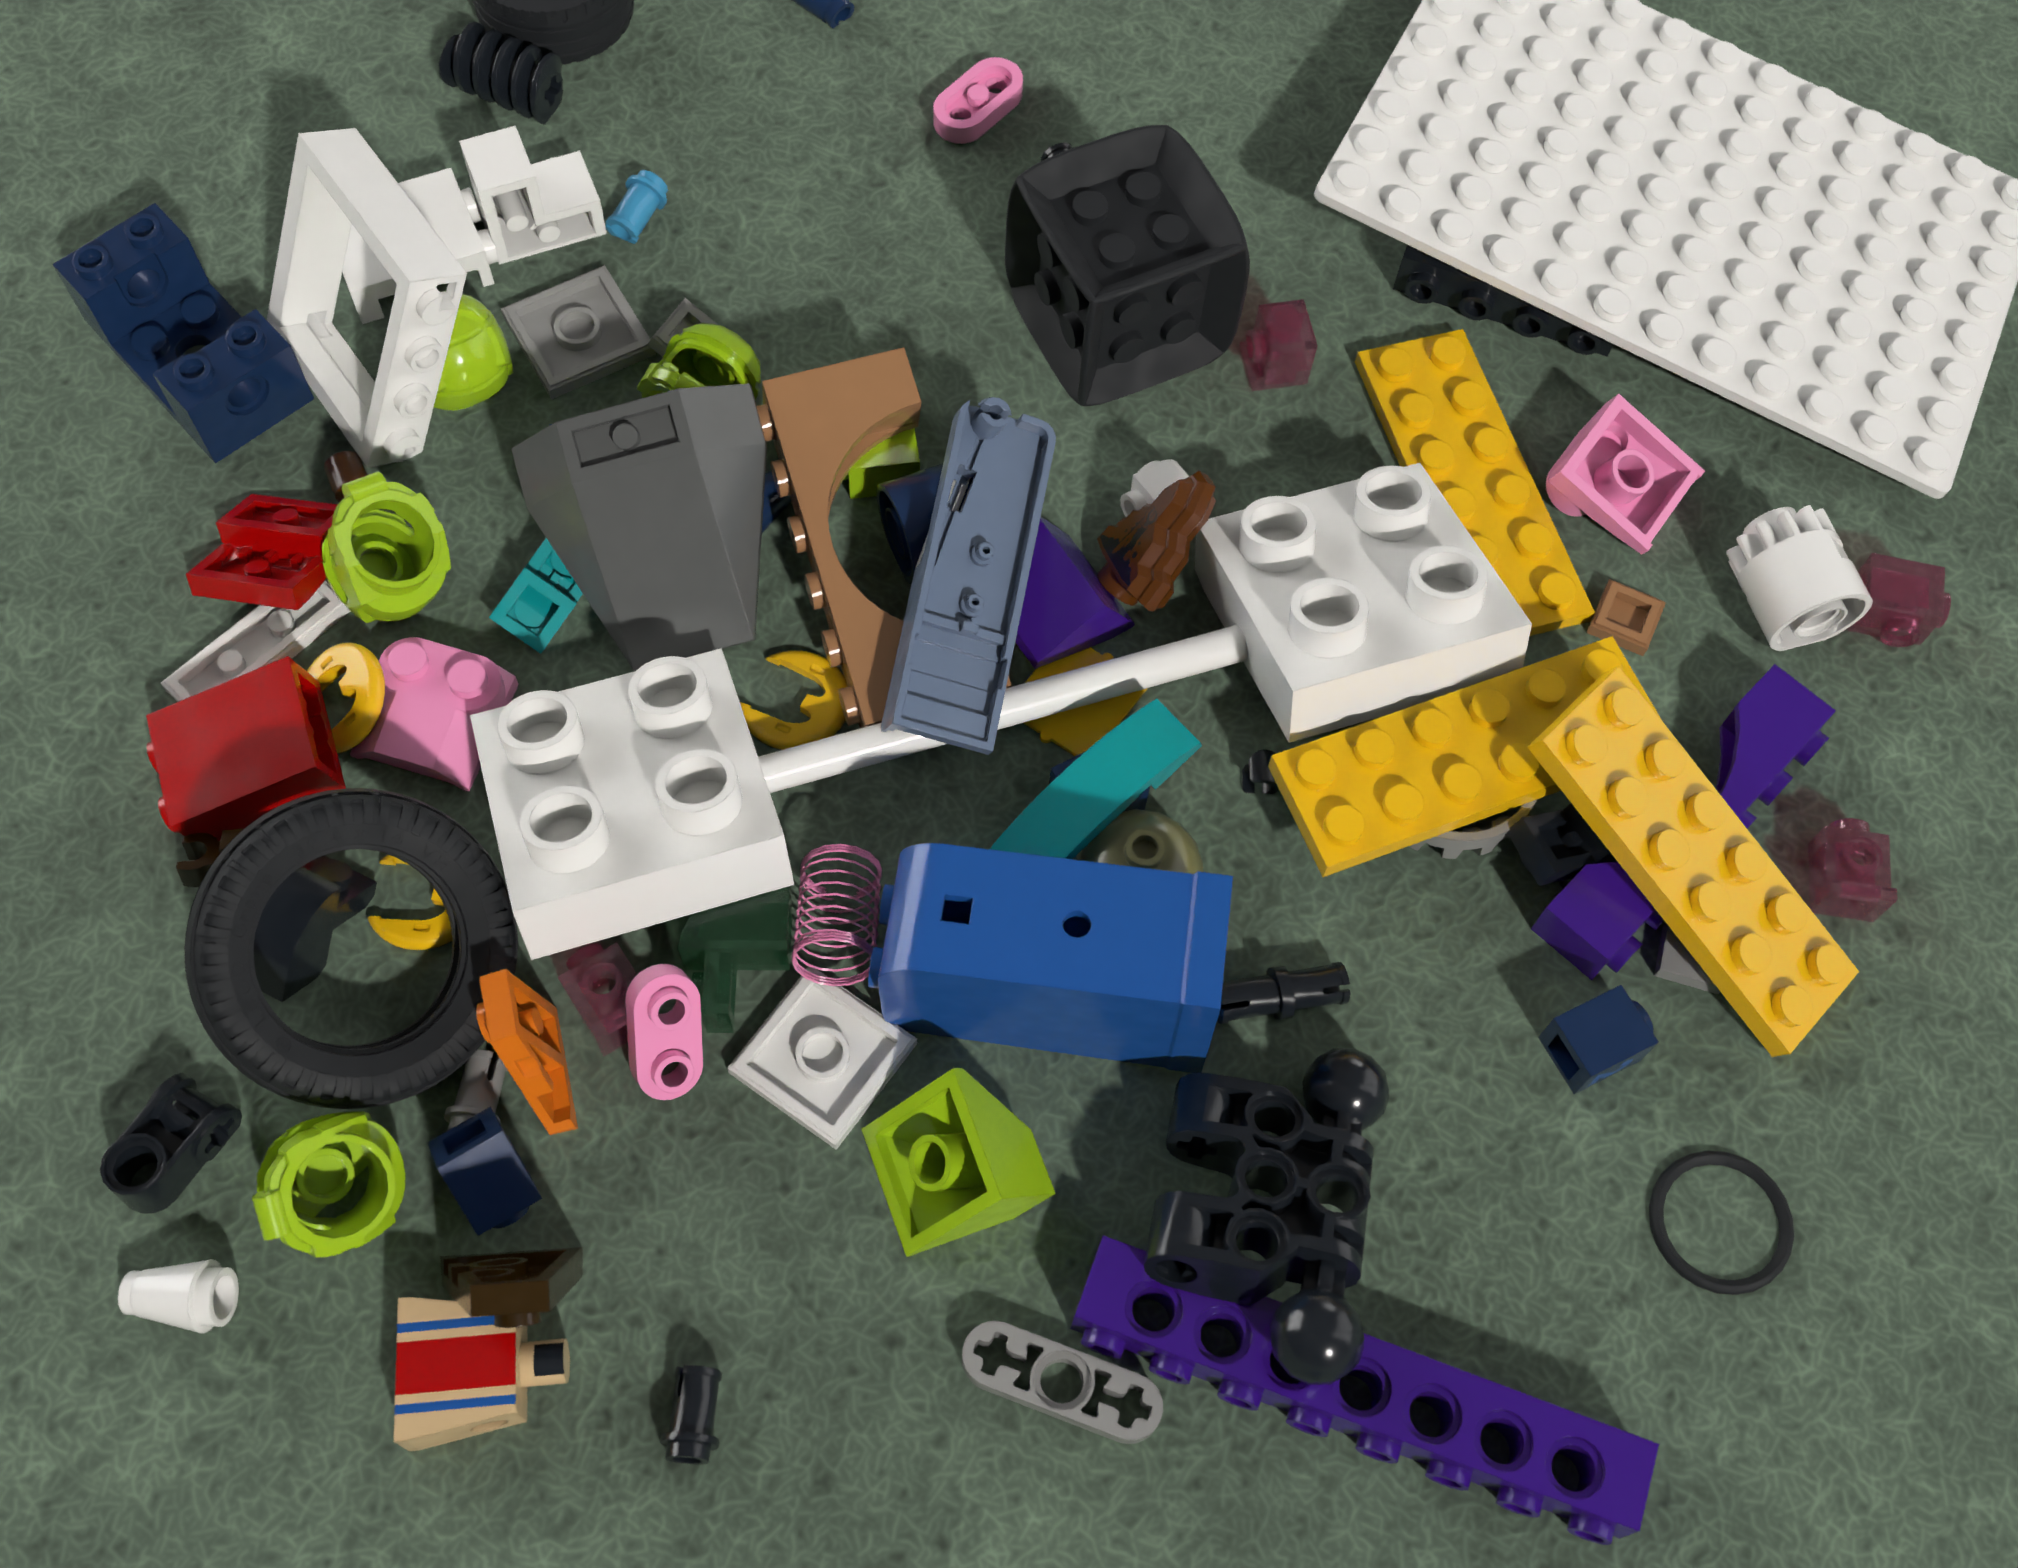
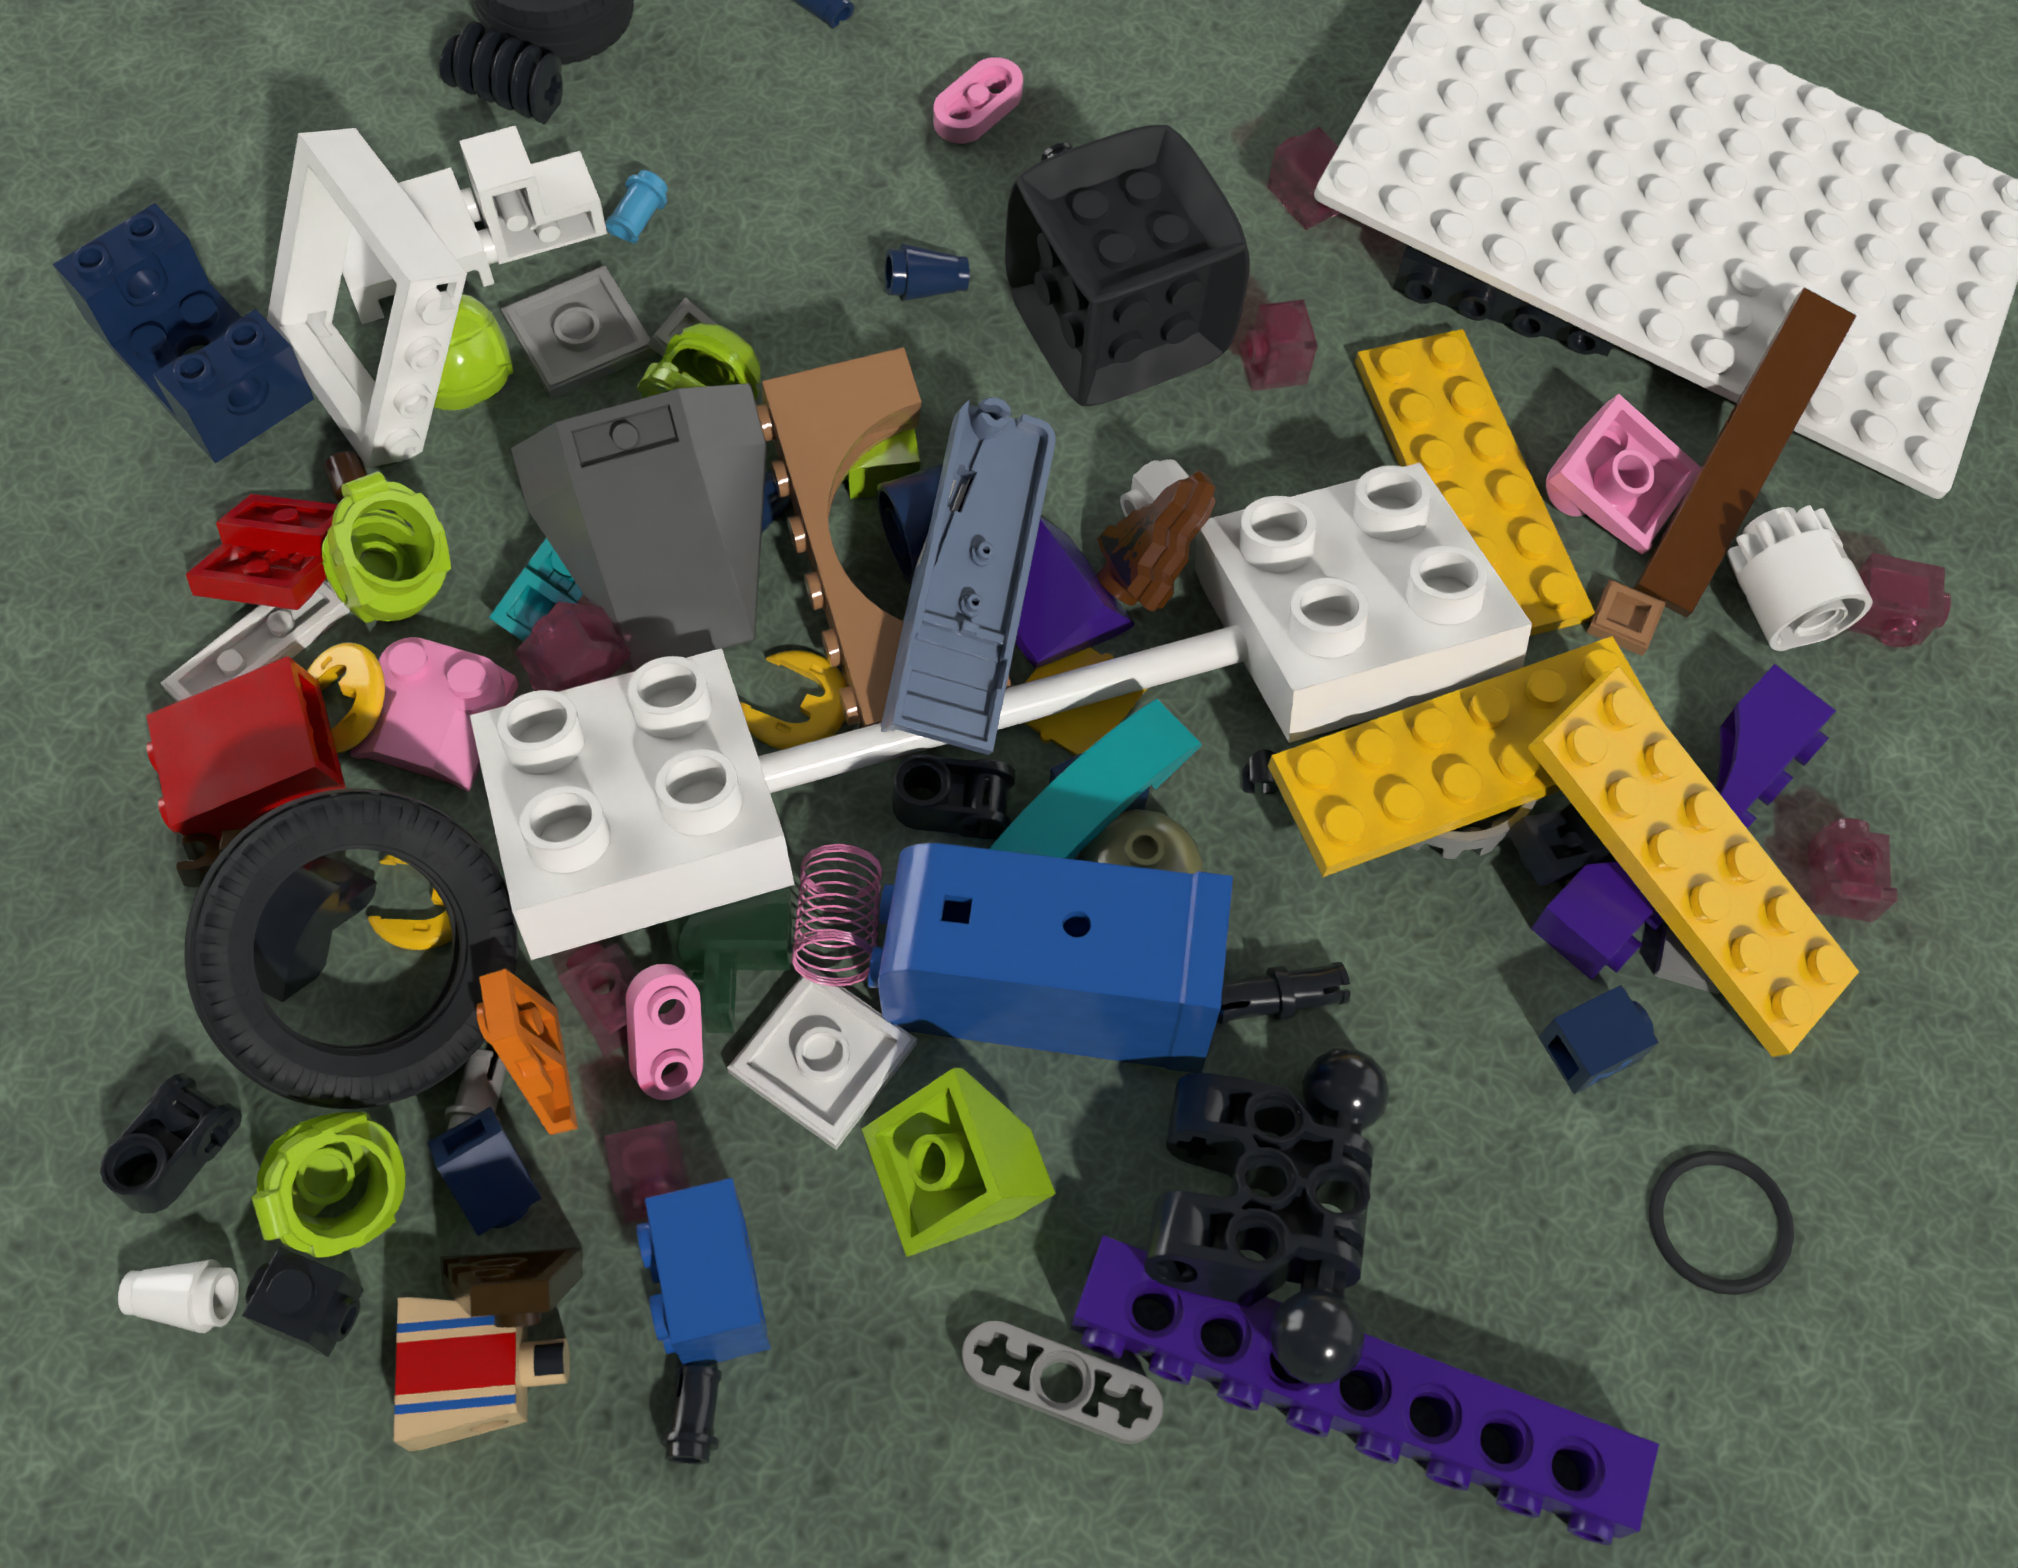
none -> black brick [242,1247,364,1358]
none -> clear pink brick [515,601,632,692]
none -> clear pink brick [604,1120,691,1223]
none -> blue brick [636,1178,771,1366]
none -> dark blue cone [885,244,970,301]
none -> black piece [892,754,1016,840]
none -> clear pink brick [1267,126,1341,230]
none -> reddish brown tile [1633,287,1857,617]

